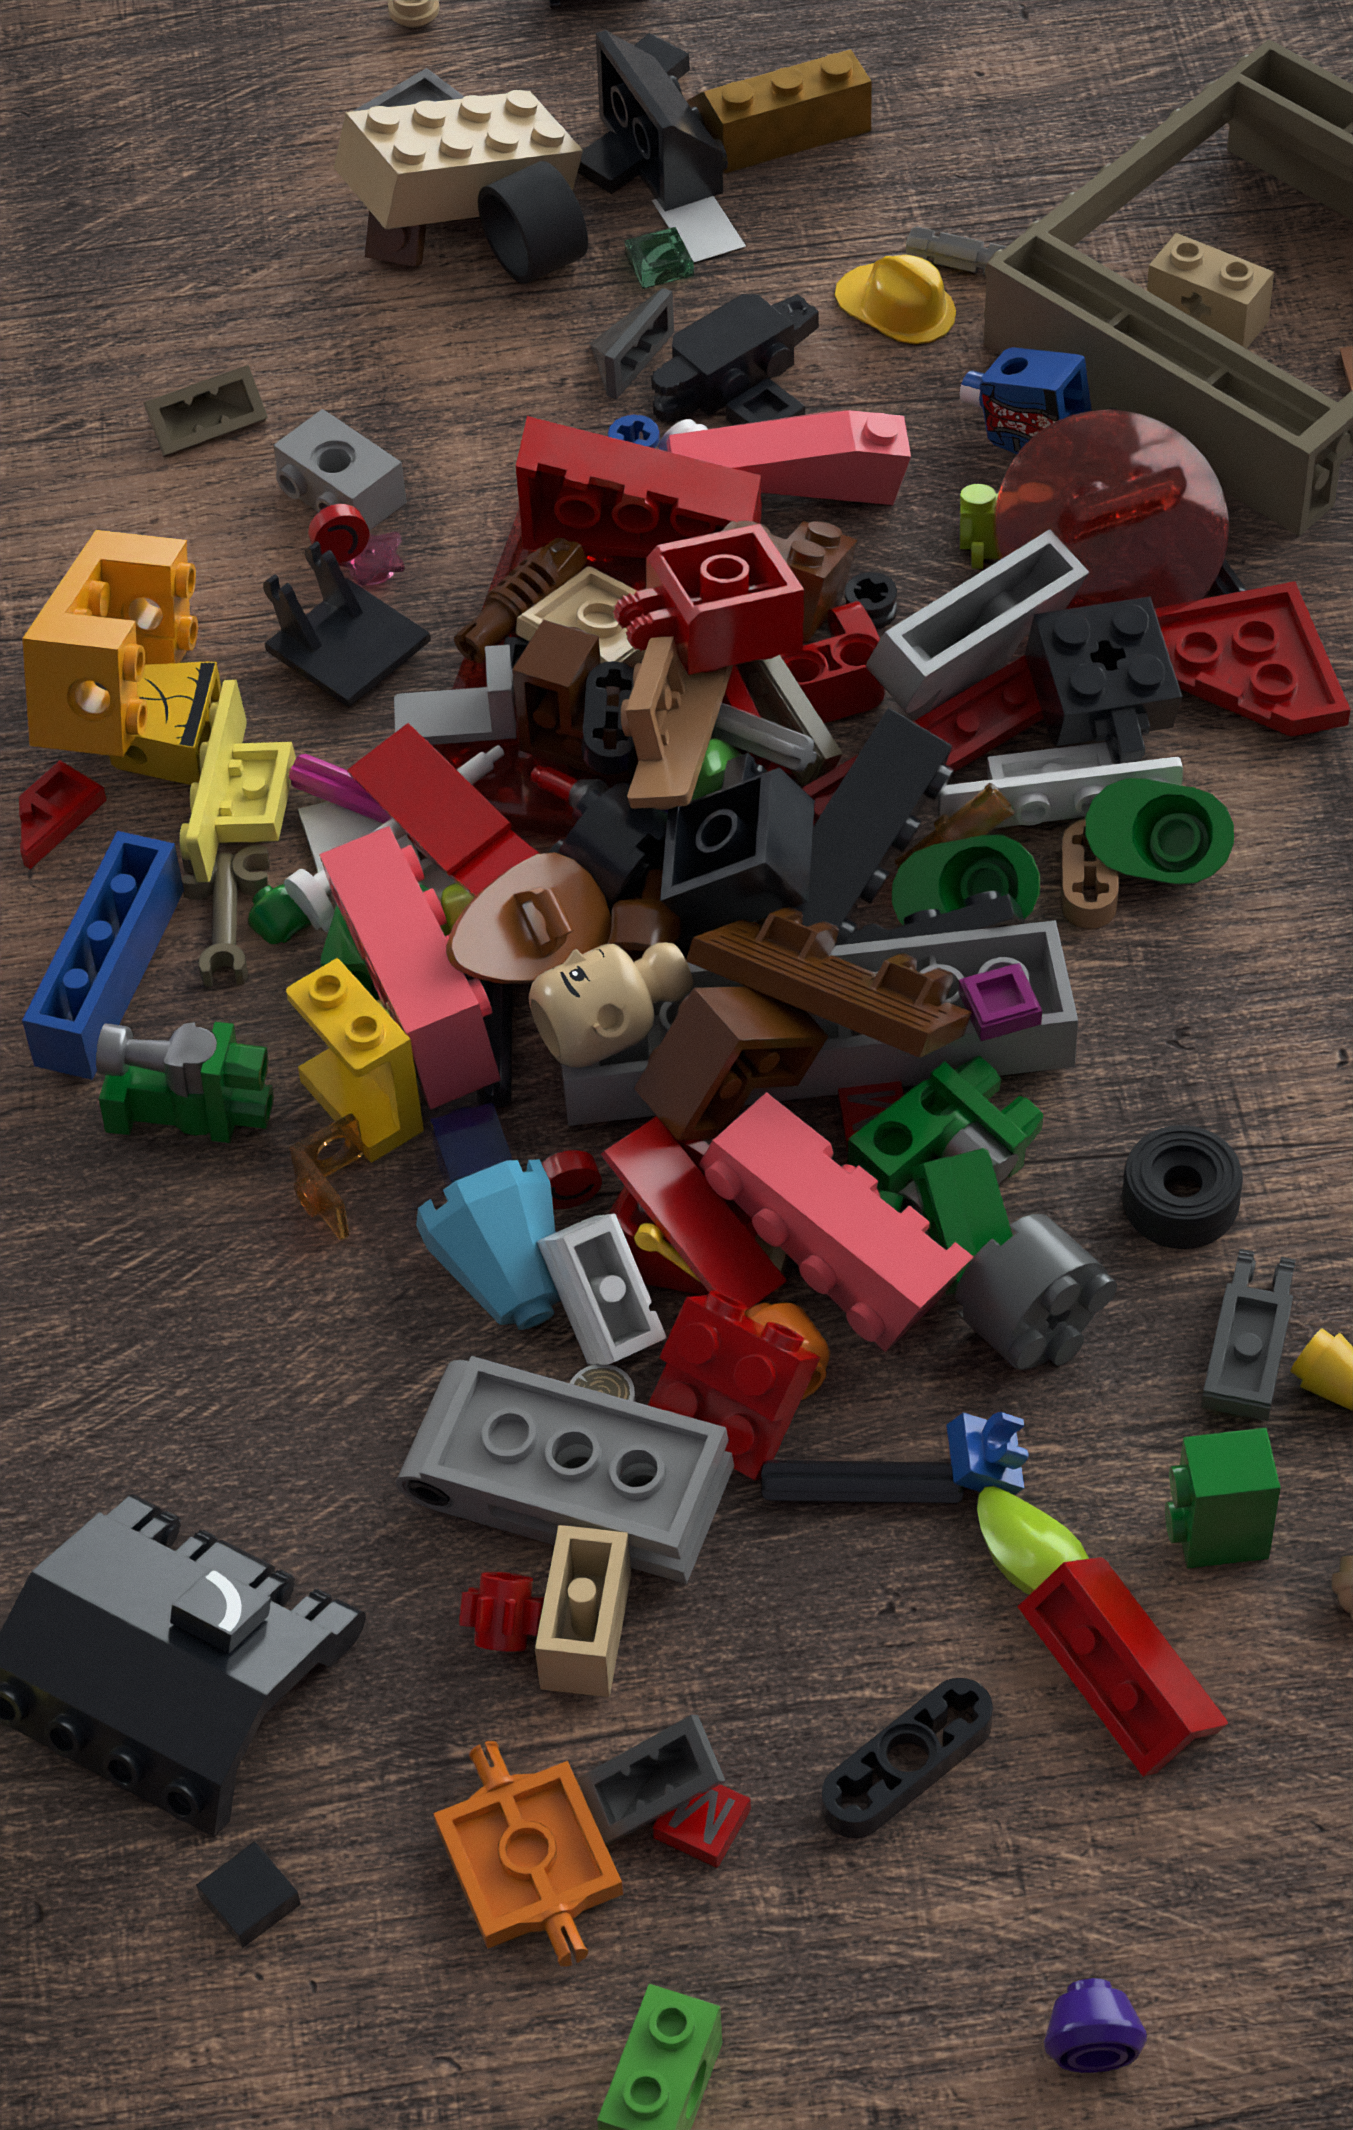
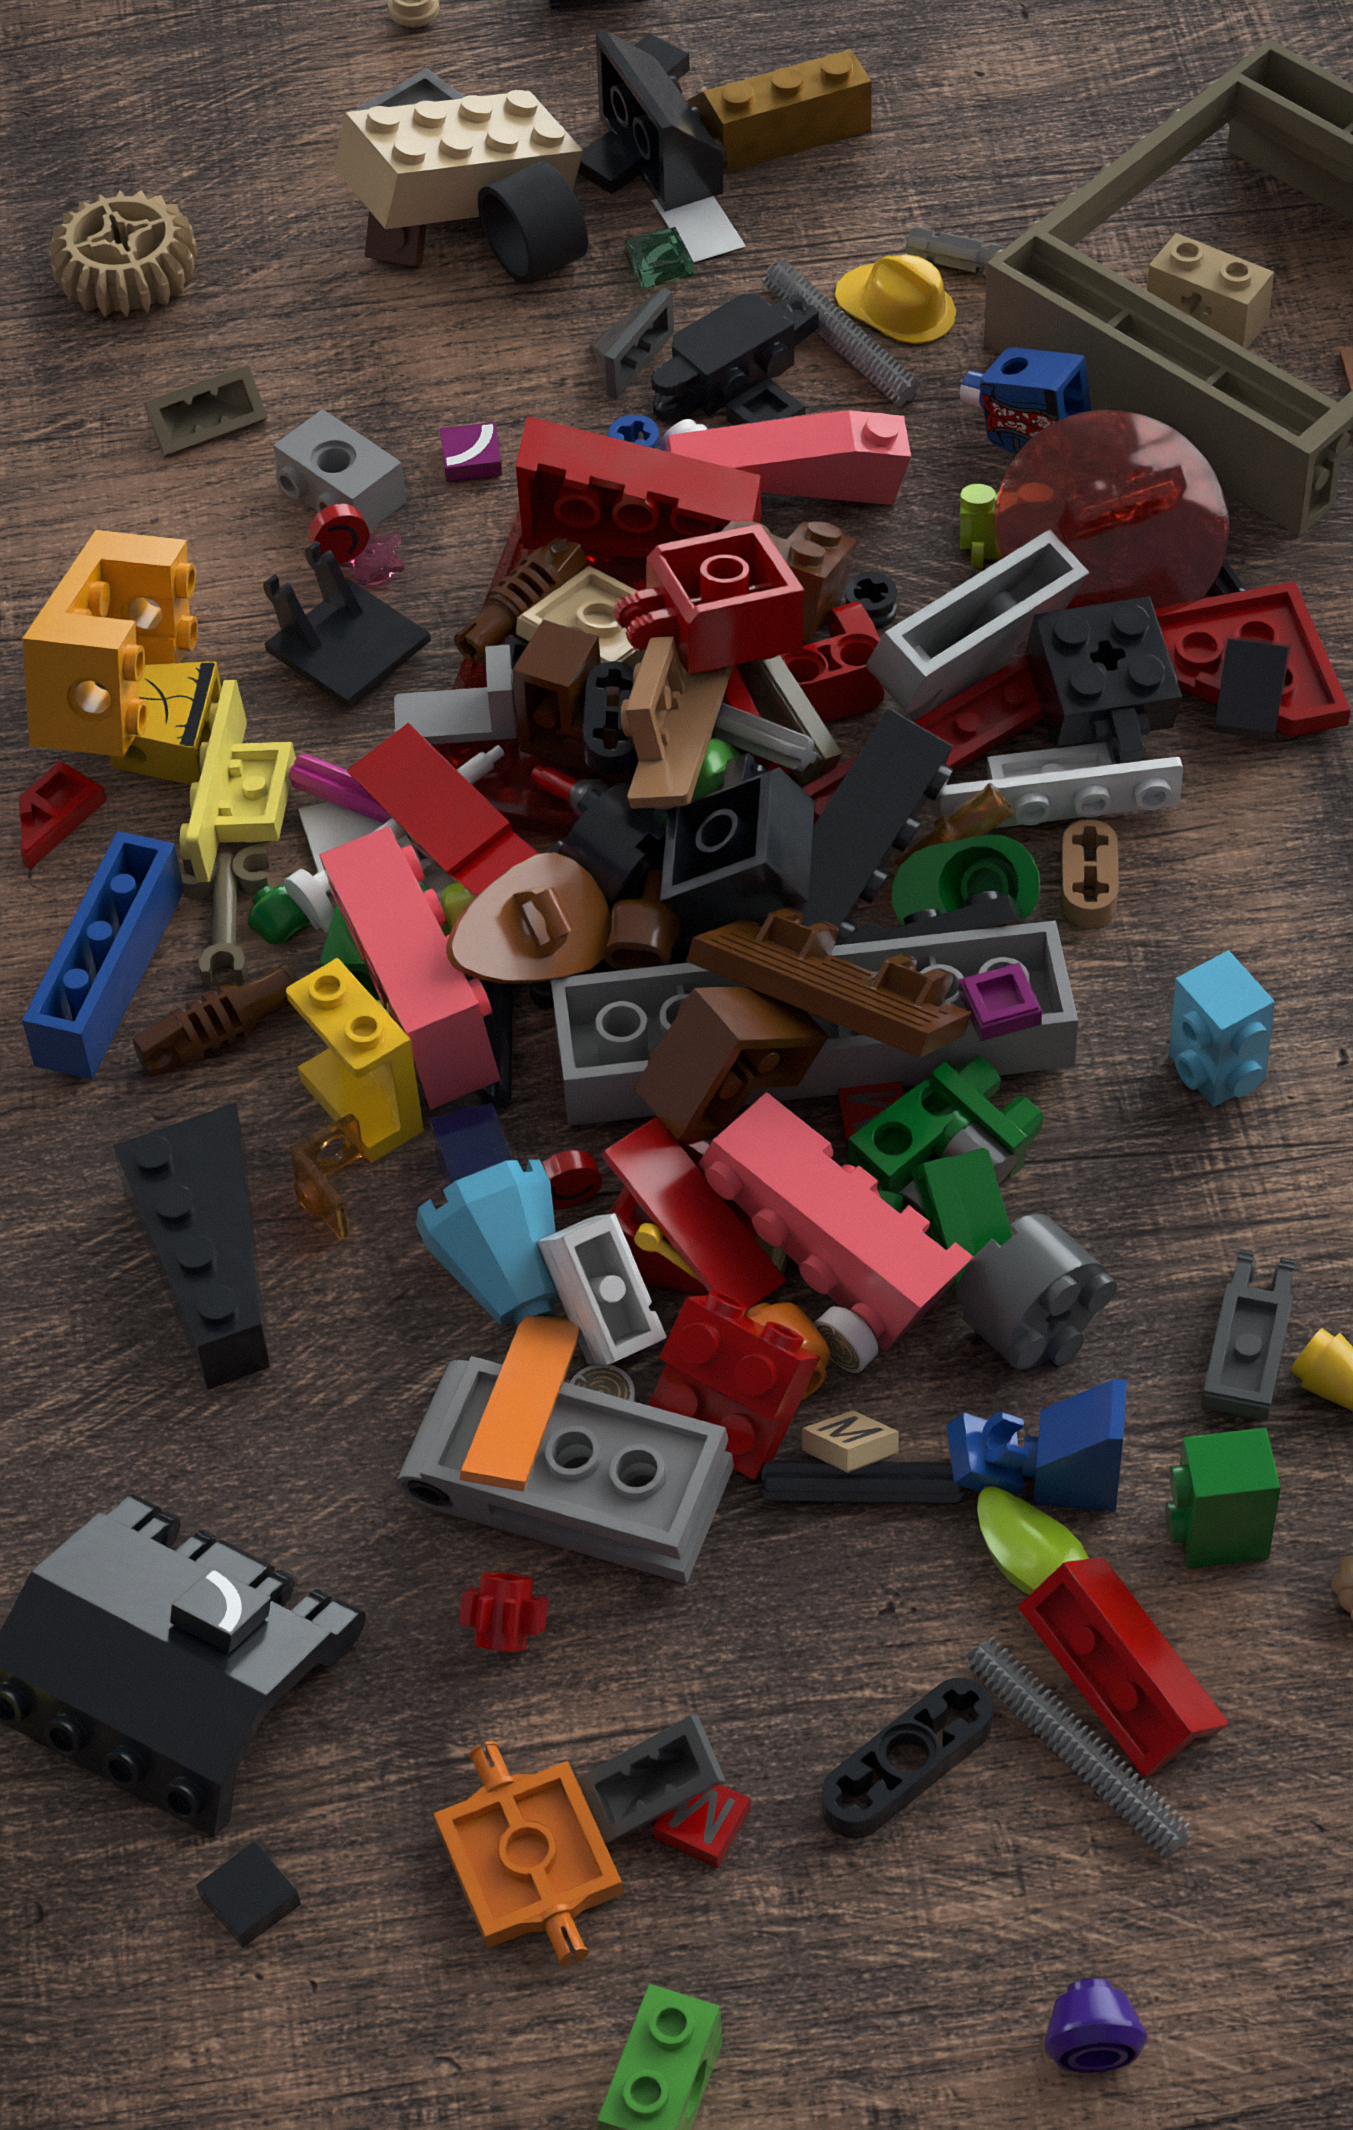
green hips [96,1021,274,1143] -> none
tan piece [528,942,693,1068] -> none
tan brick [535,1525,631,1697] -> none
green piece [1086,778,1234,884] -> none
black tyre [1122,1125,1243,1249] -> none
none -> tan gear [49,190,197,318]
none -> black wedge [113,1103,270,1390]
none -> reddish brown hinge [133,963,298,1077]
none -> magenta tile [440,422,502,482]
none -> orange piece [459,1315,579,1492]
none -> light grey axle [762,258,921,408]
none -> tan tile [802,1410,899,1473]
none -> white tile [814,1306,878,1373]
none -> light grey axle [966,1636,1193,1857]
none -> blue slope [1022,1379,1127,1511]
none -> medium azure brick [1169,950,1275,1107]
none -> black slope [1214,636,1291,741]

